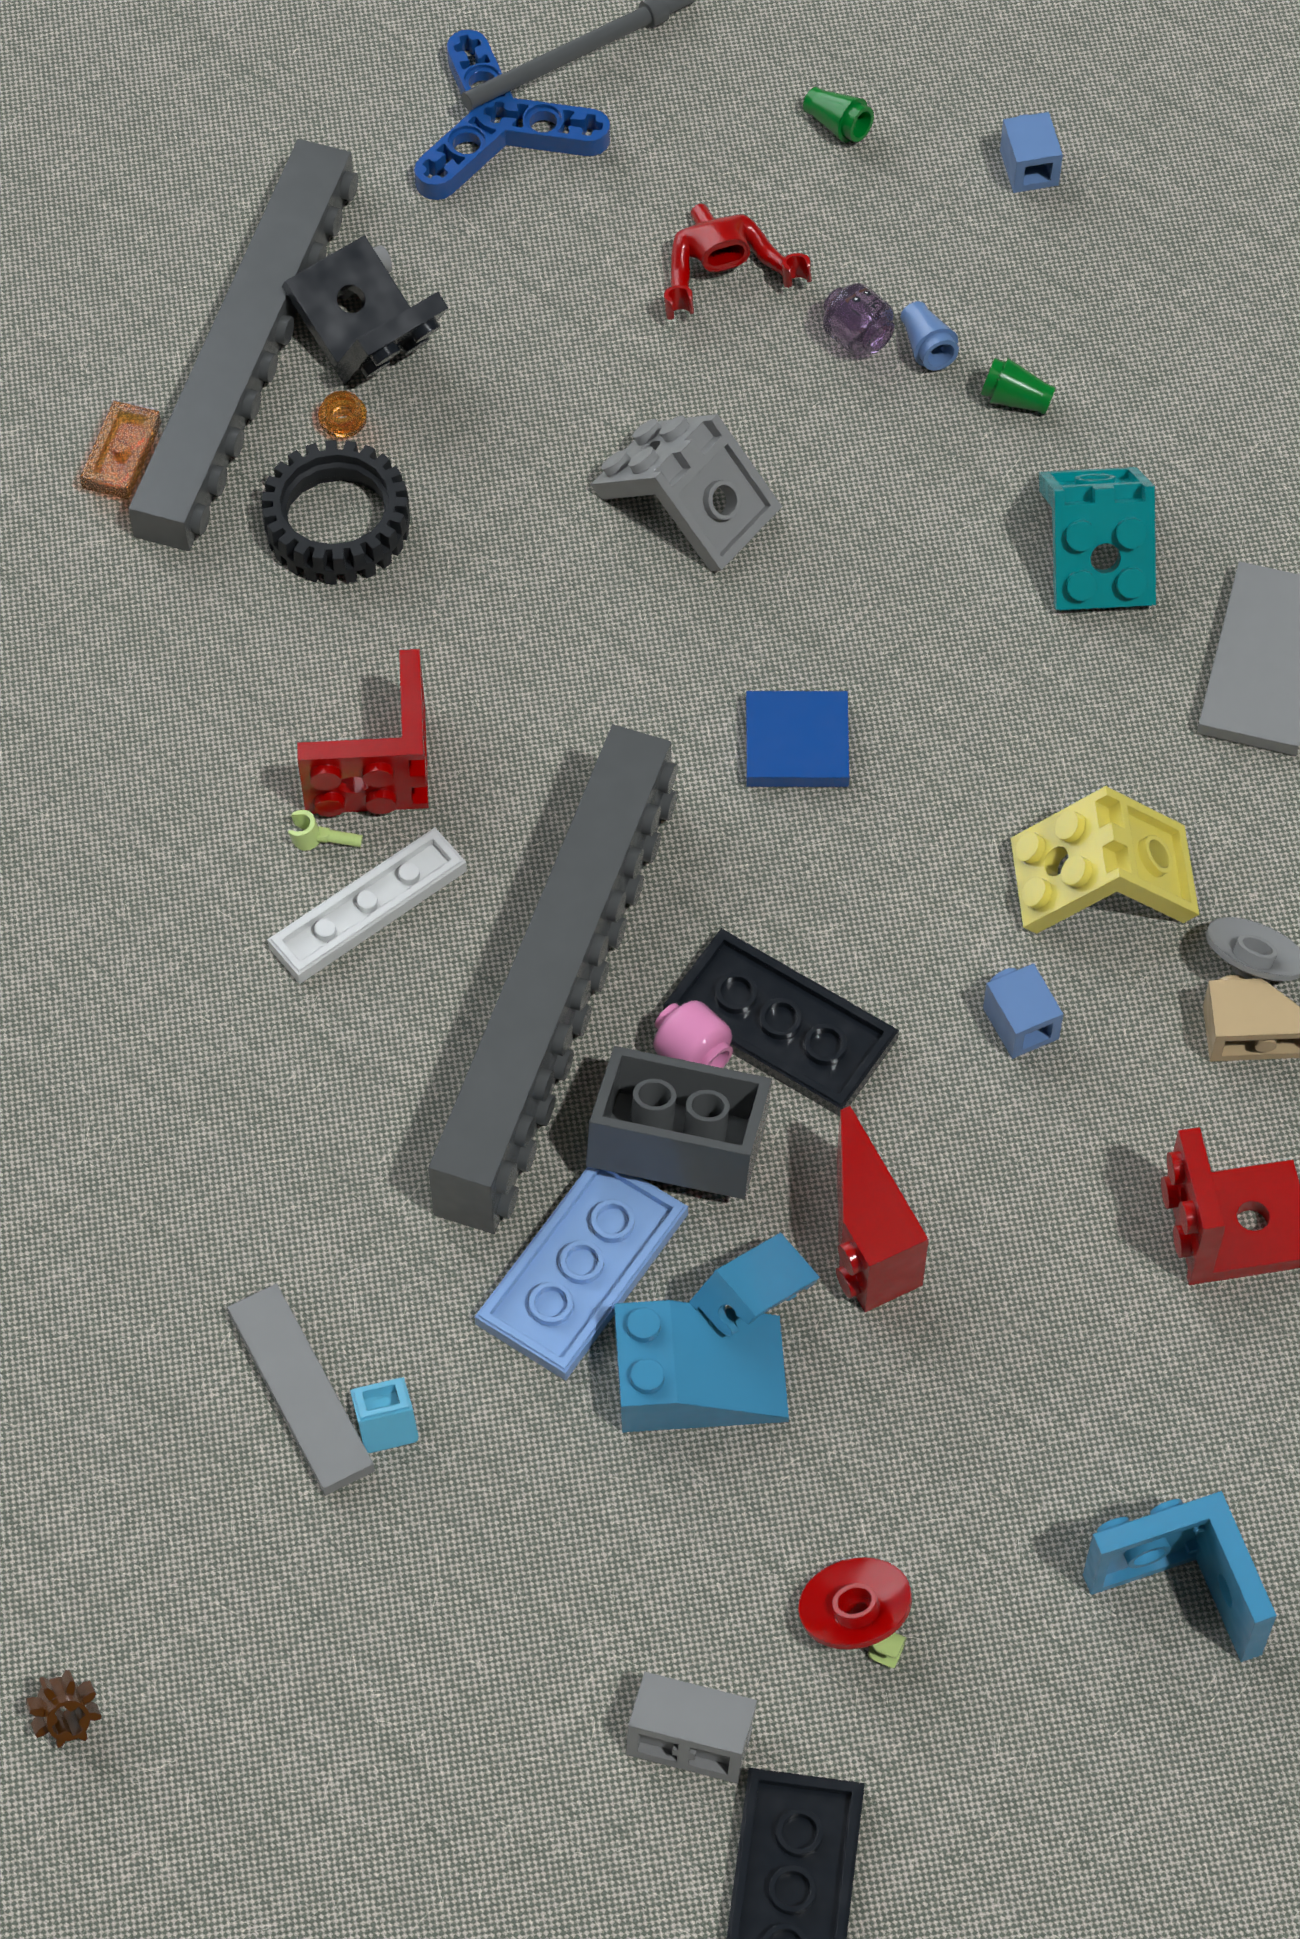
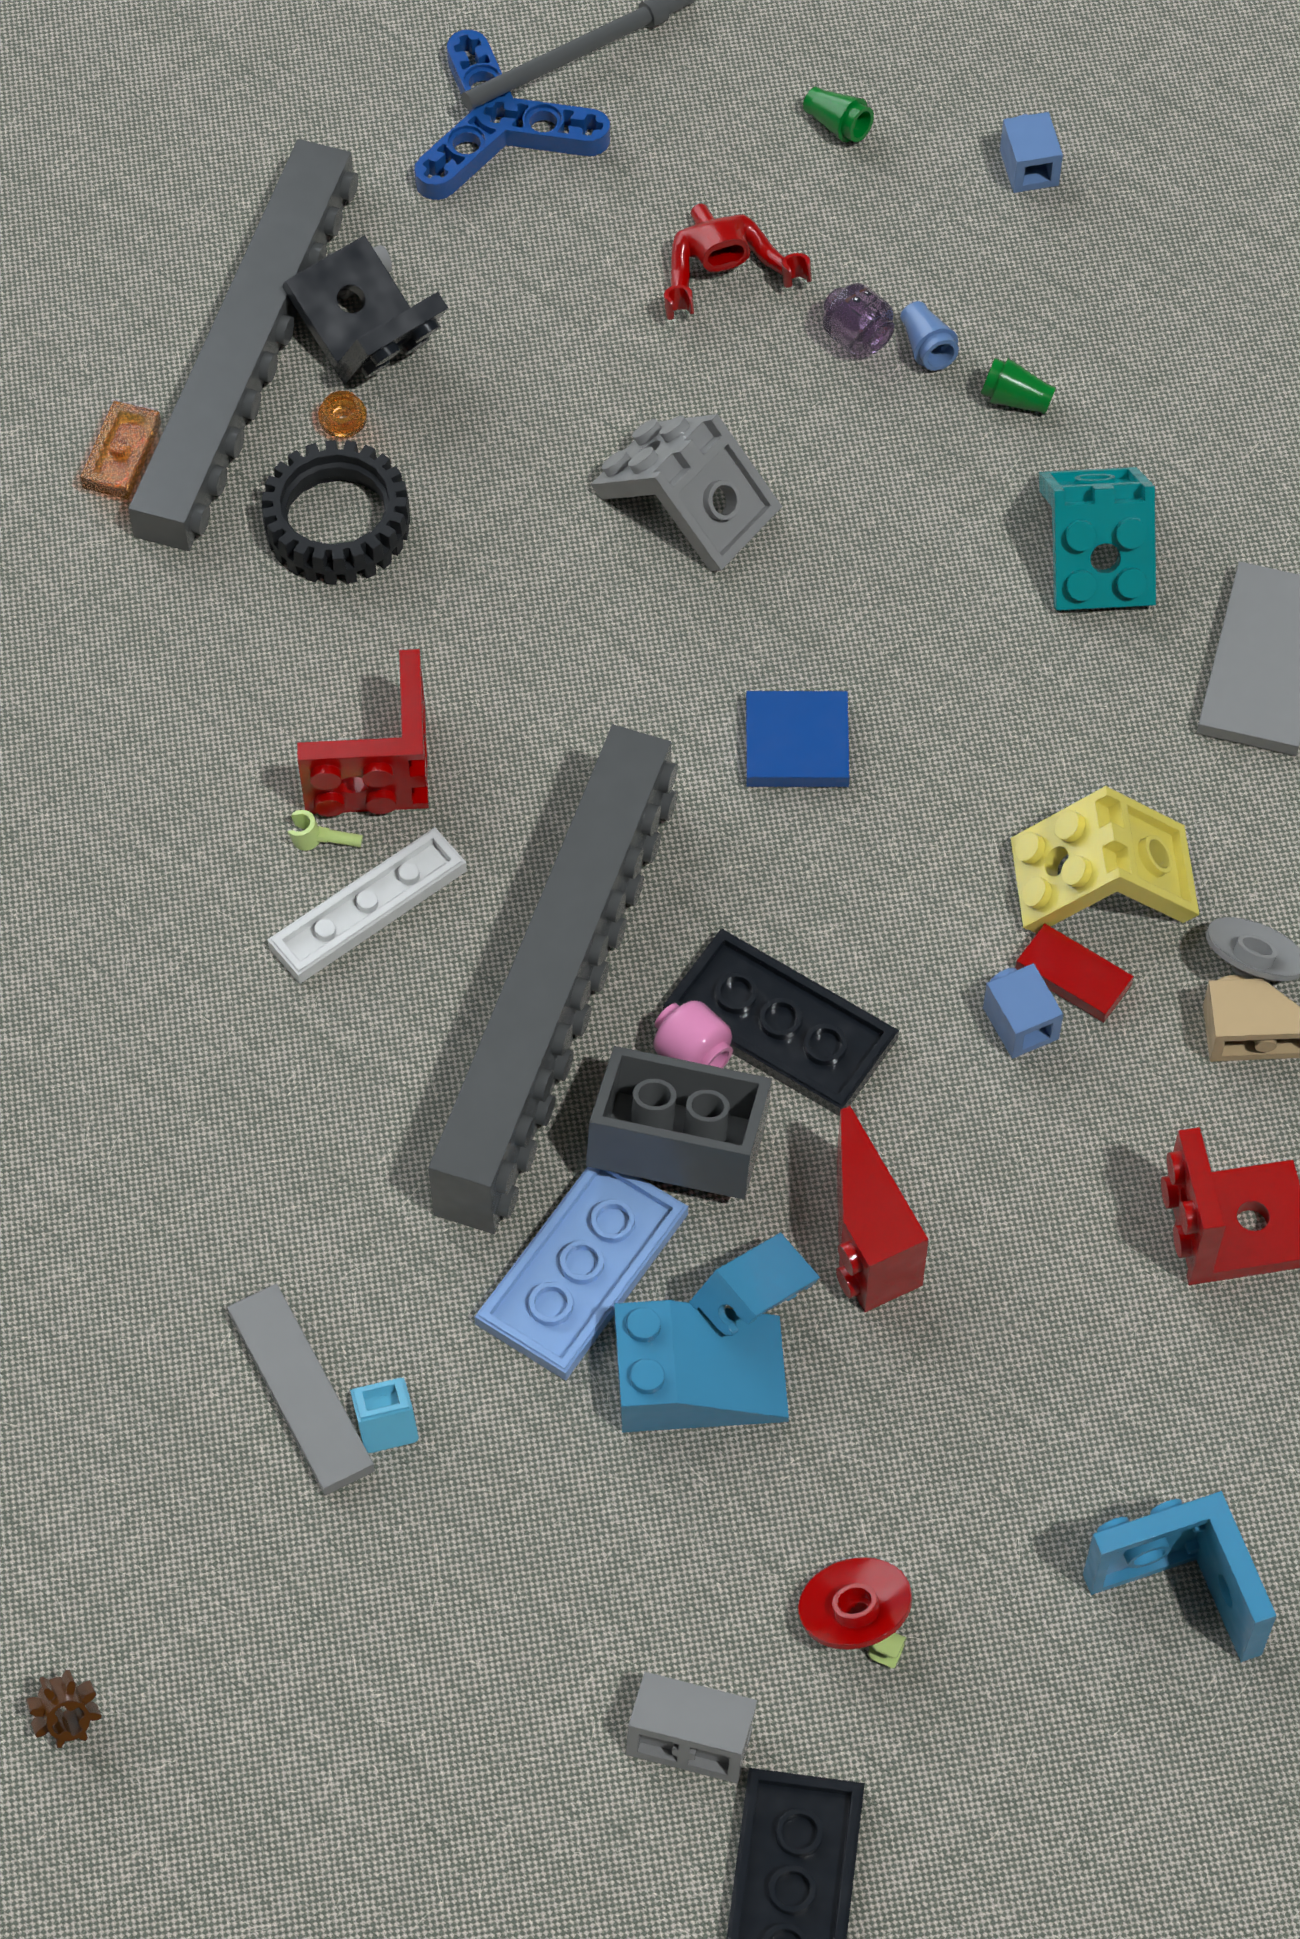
none -> red tile [1015,923,1134,1023]

